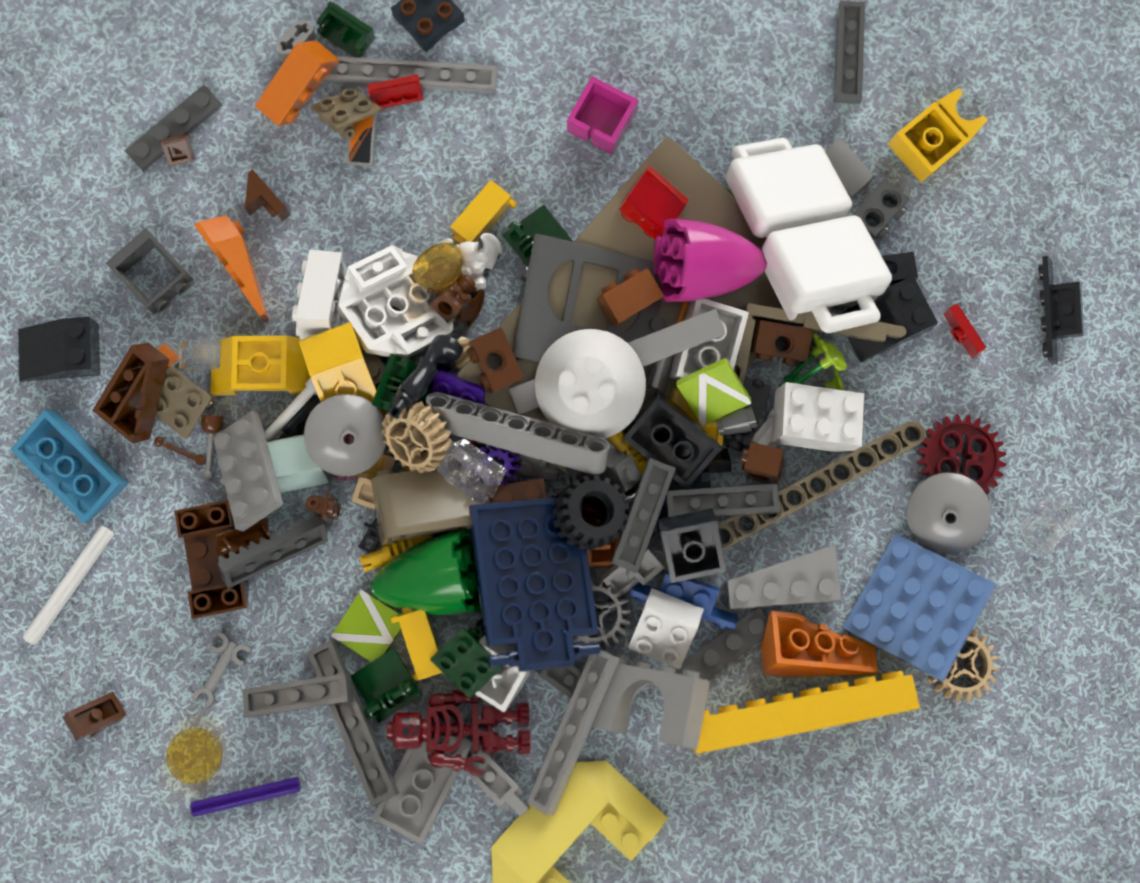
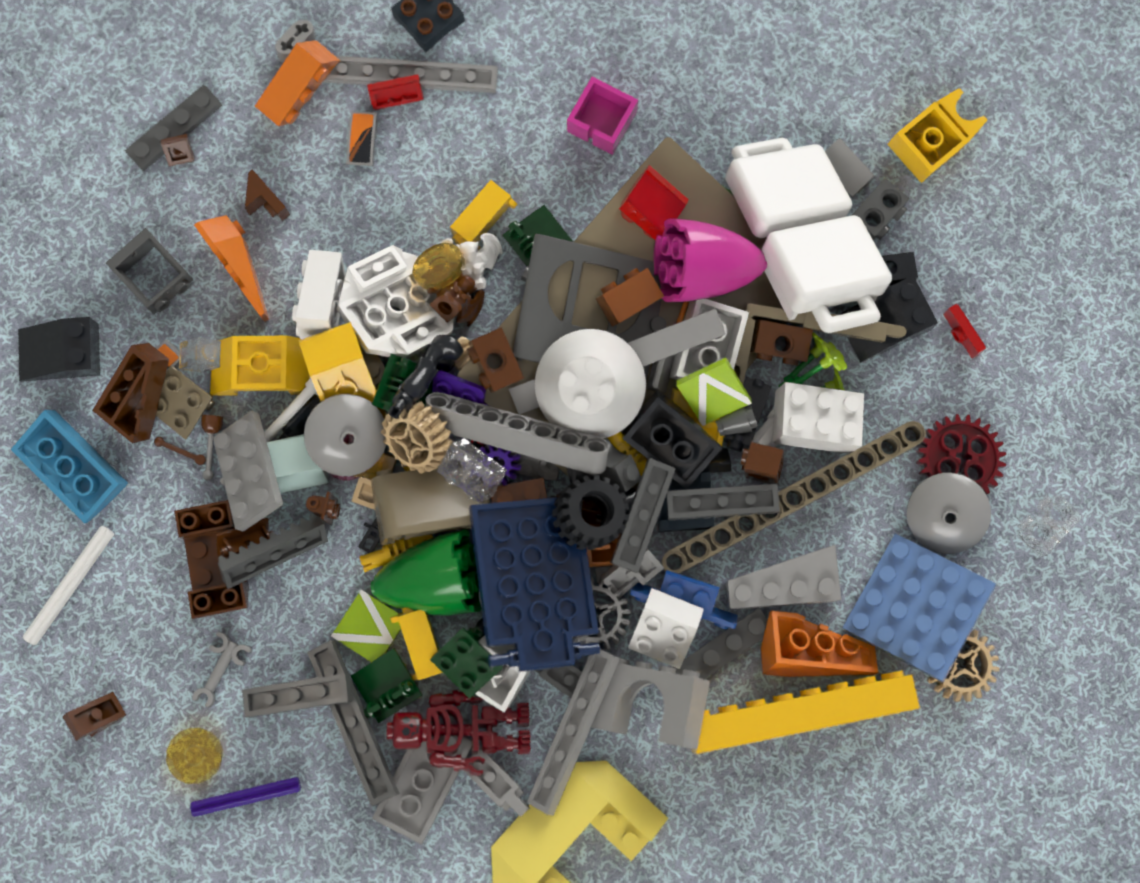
dark tan hinge [310,87,382,139] -> none
dark green hinge [316,1,375,57] -> none
black brick [658,508,727,583] -> none
dark grey gear [833,0,865,104] -> none
black bracket [1038,256,1084,365] -> none

